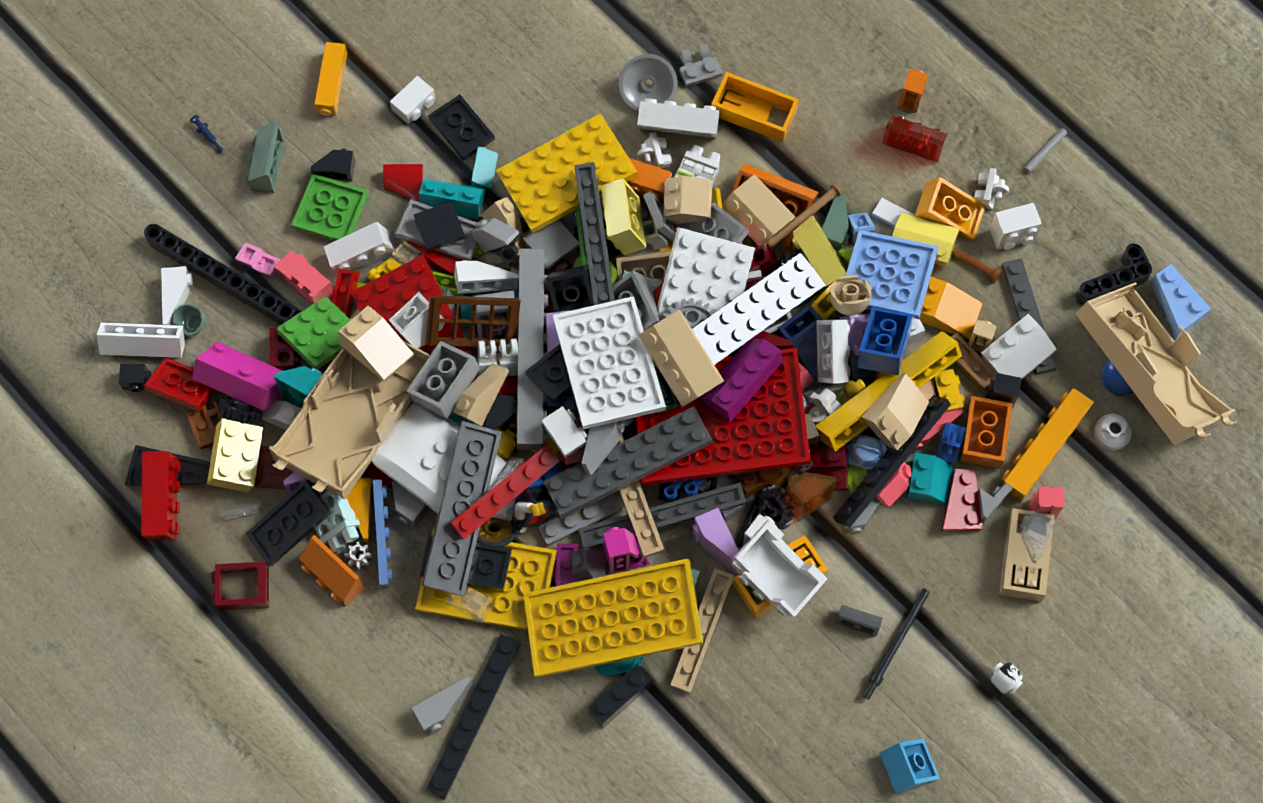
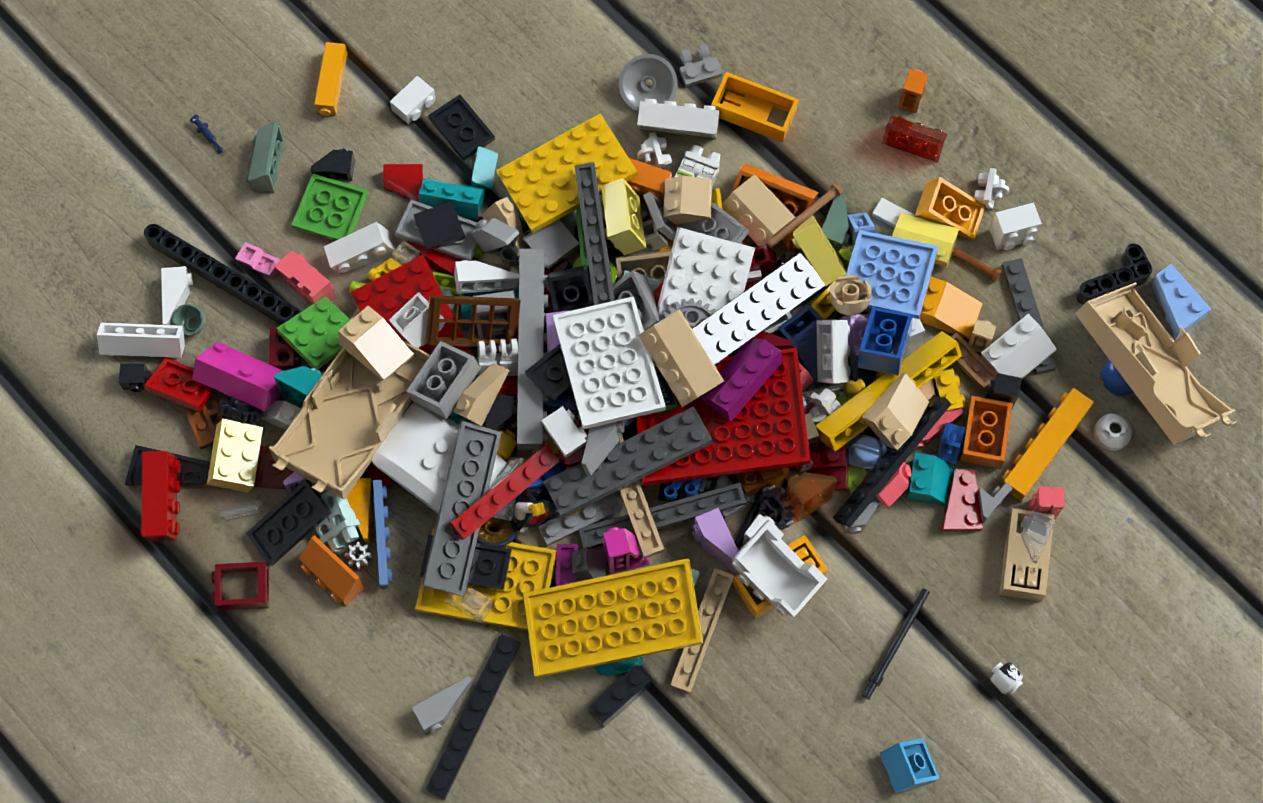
red plate [331,268,360,318] -> none
light grey slope [392,480,430,527] -> none
dark grey brick [836,605,883,637] -> none
light grey bar [1024,128,1067,173] -> none

